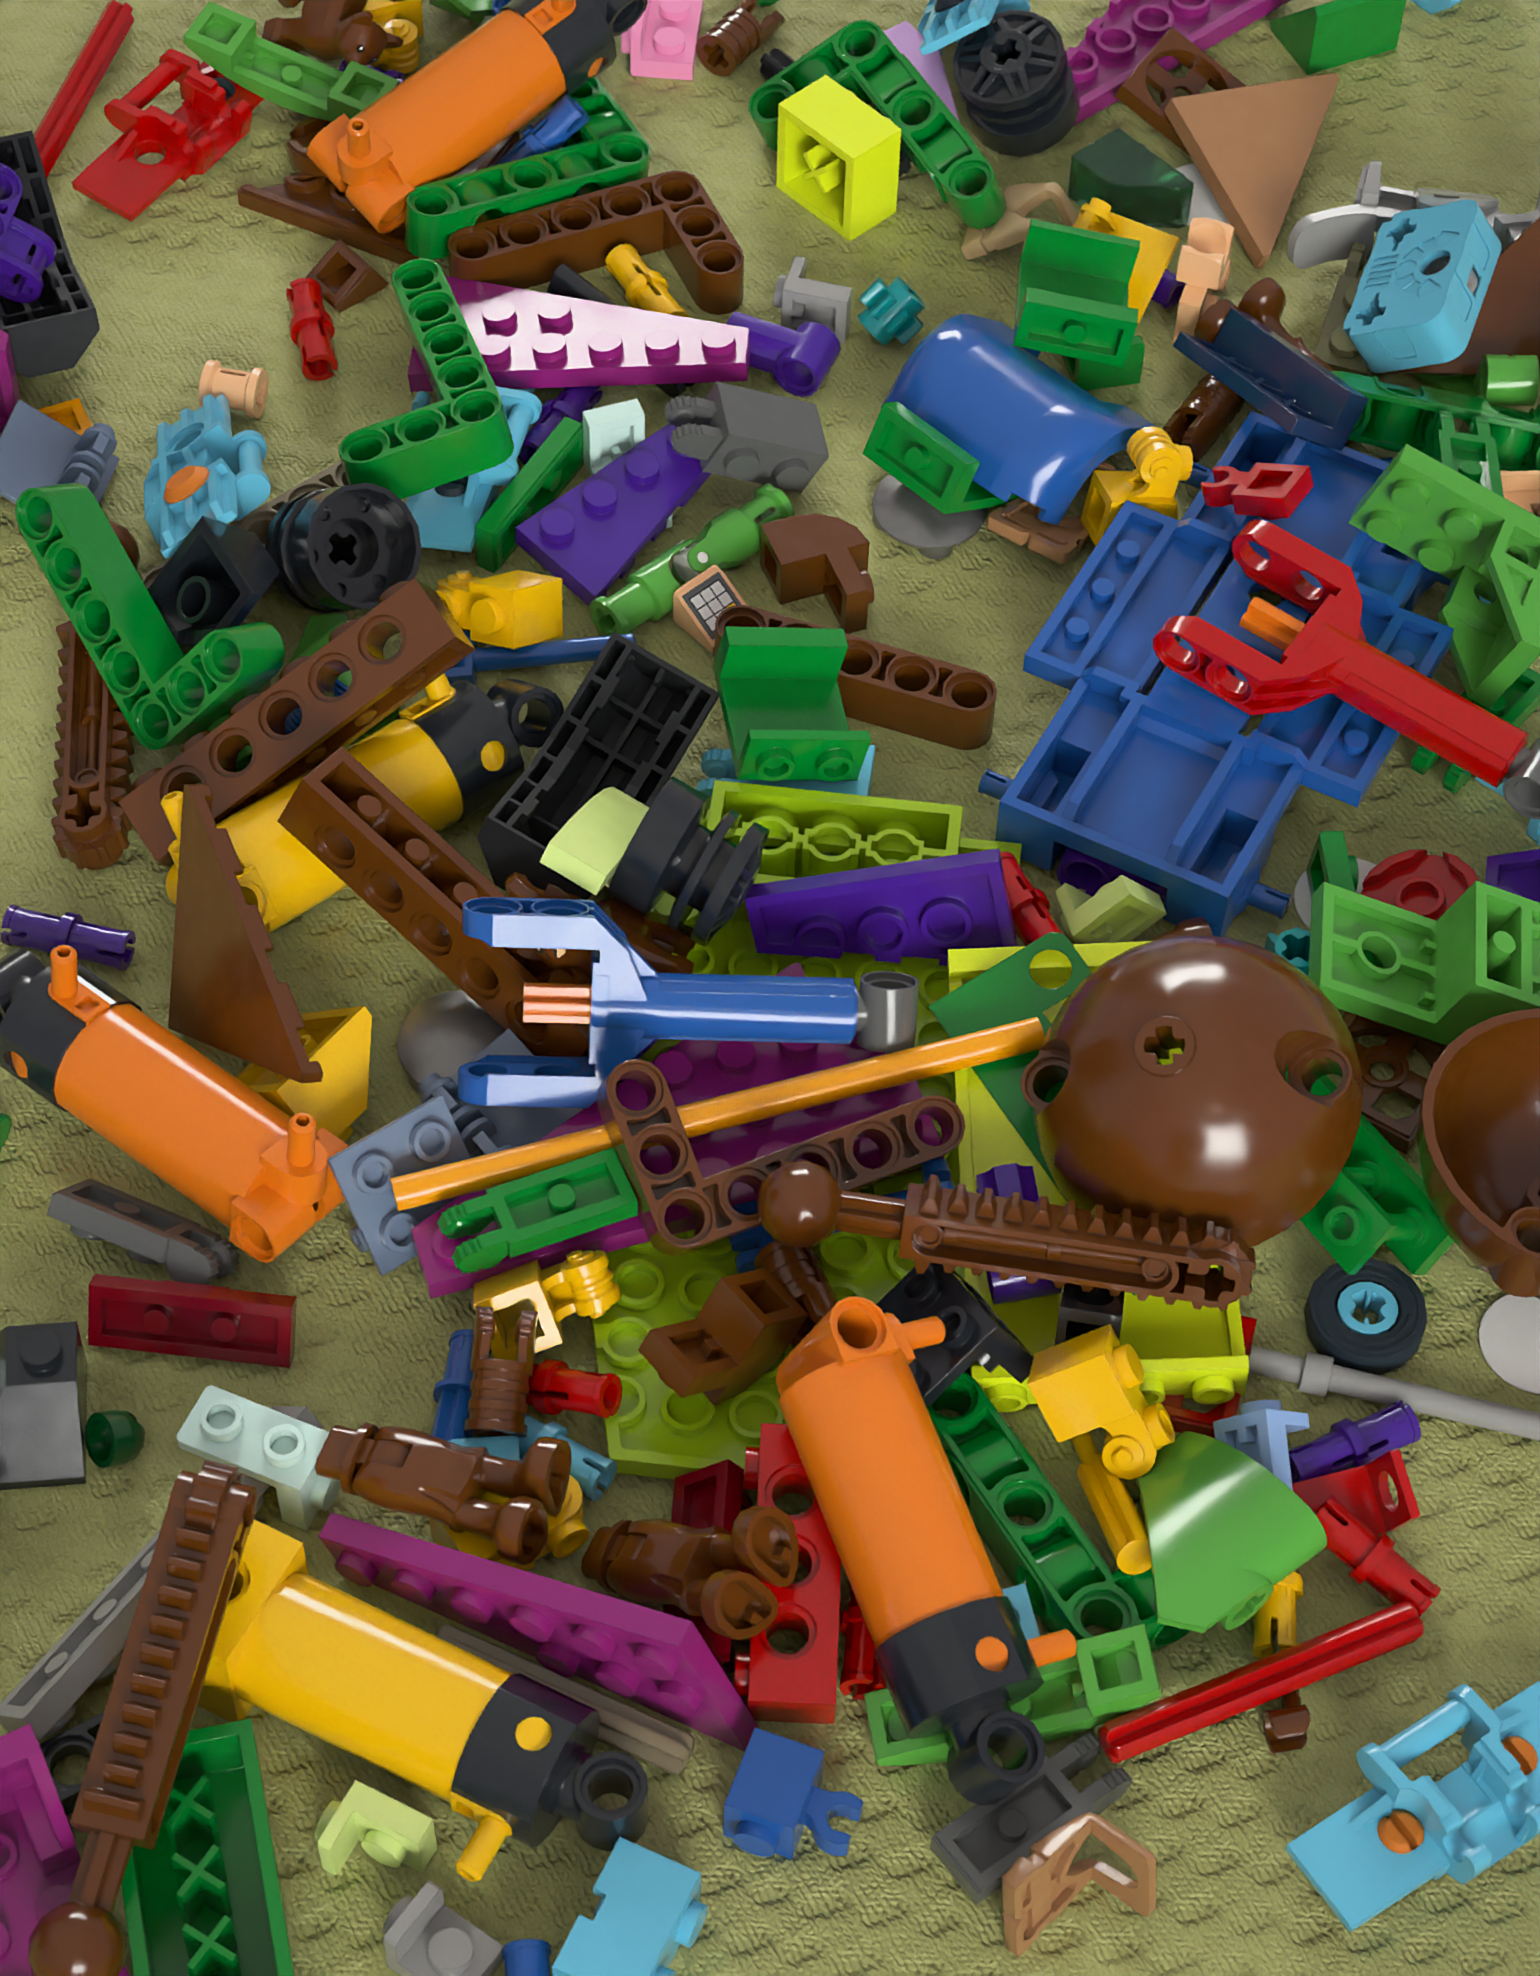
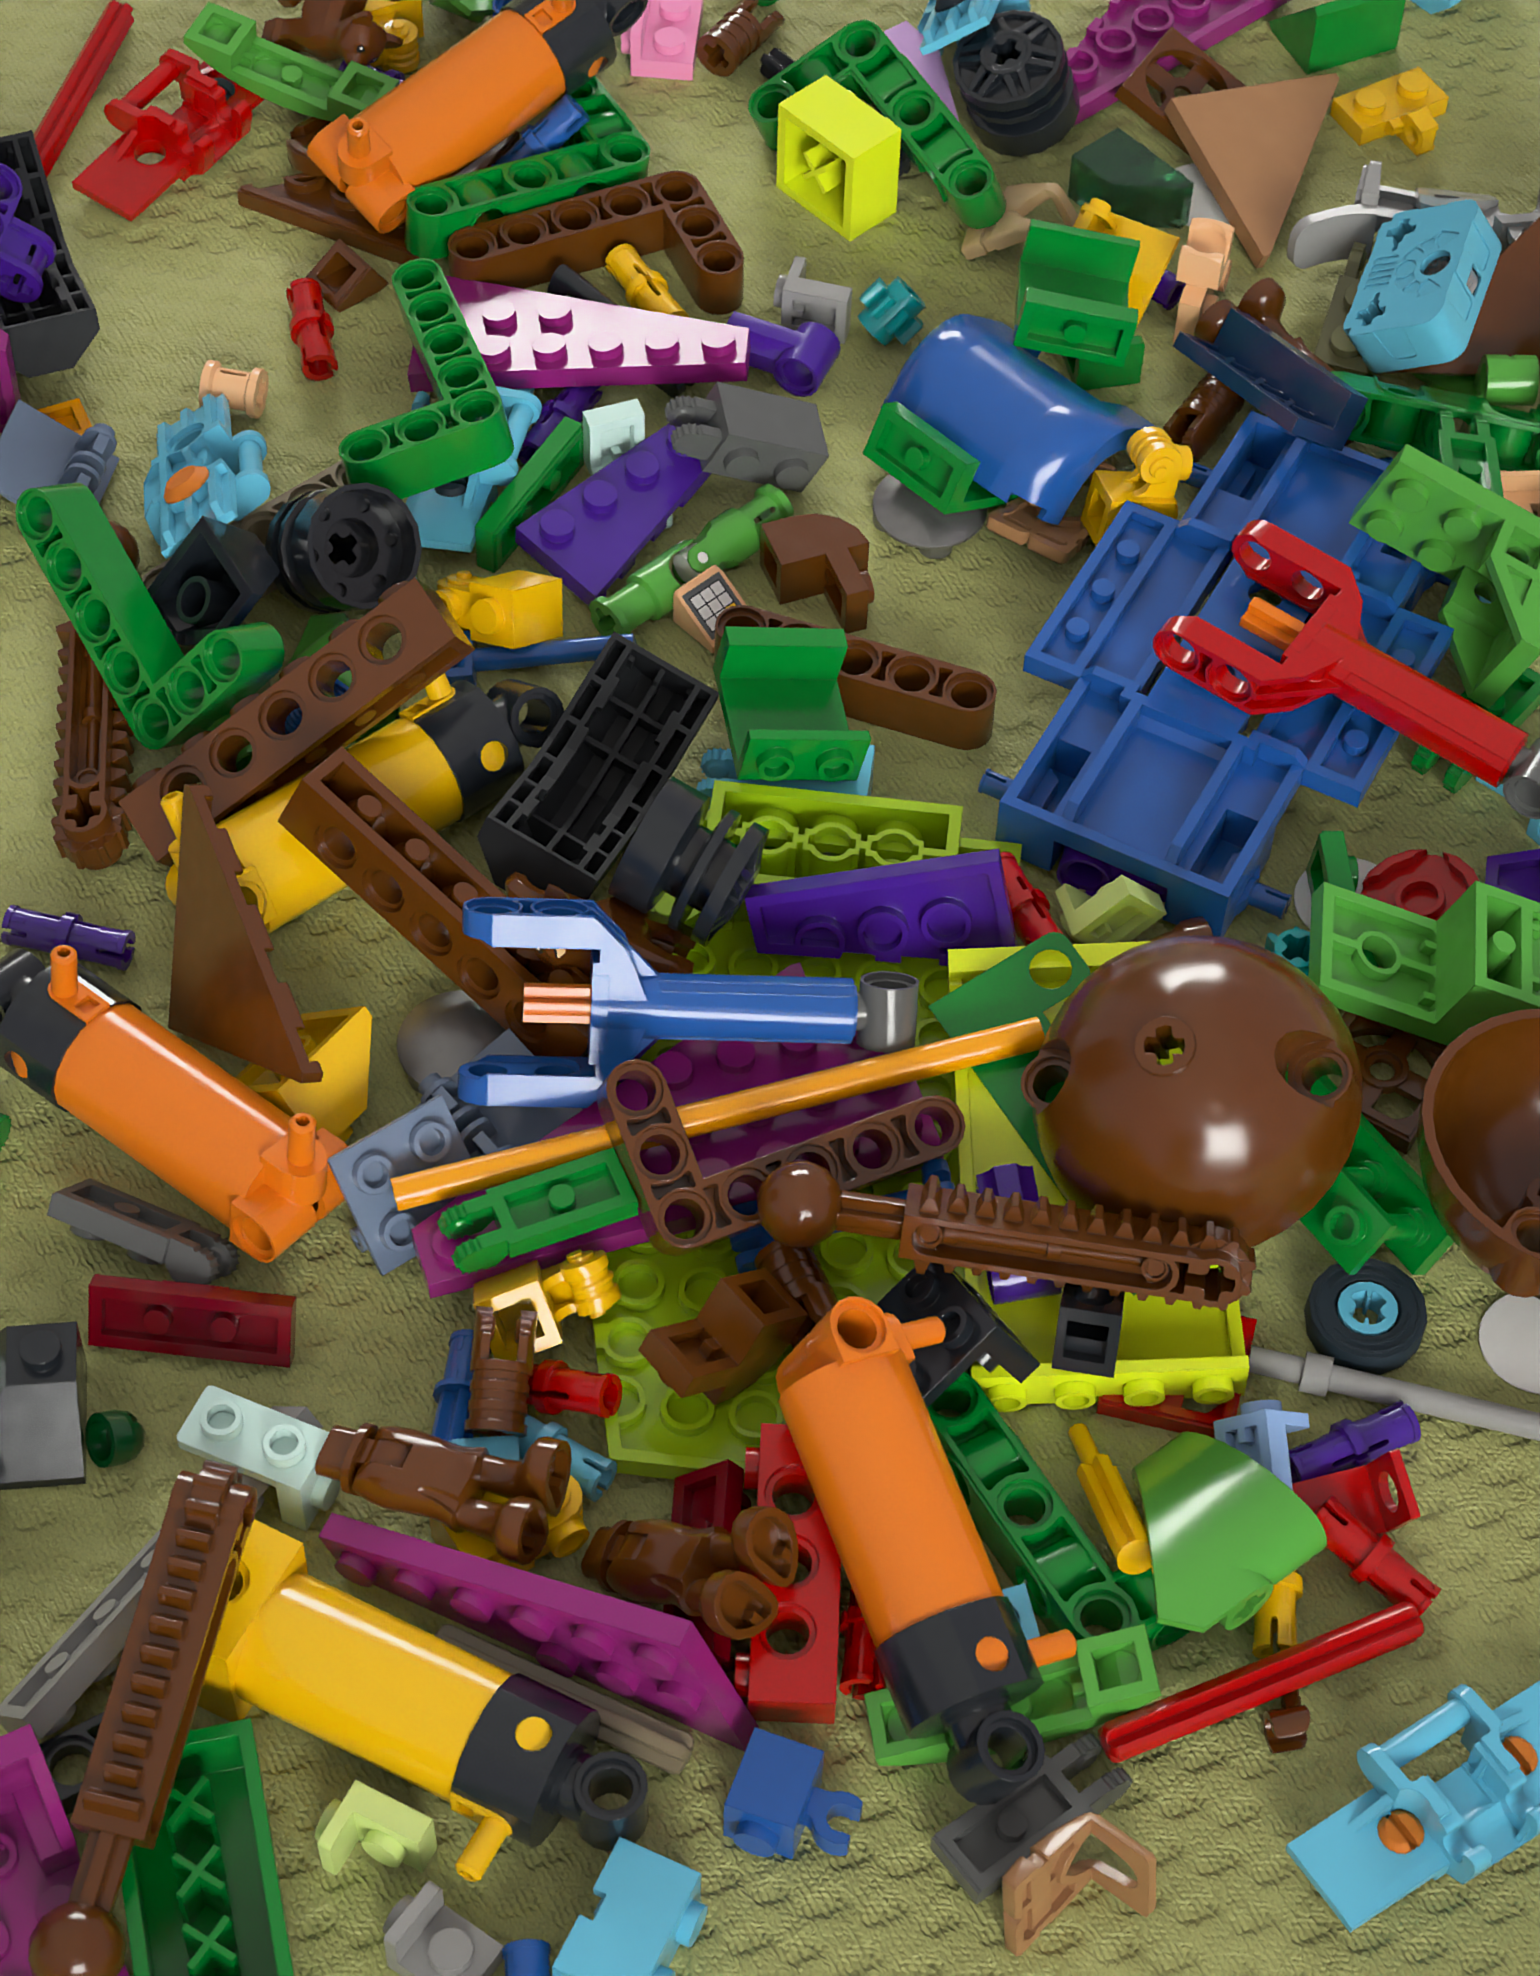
yellowish green slope [540,786,649,895] -> none
yellow brick [1027,1324,1175,1479] -> none
red plate [1201,462,1314,520] -> none
none -> yellow hinge [1330,66,1449,156]

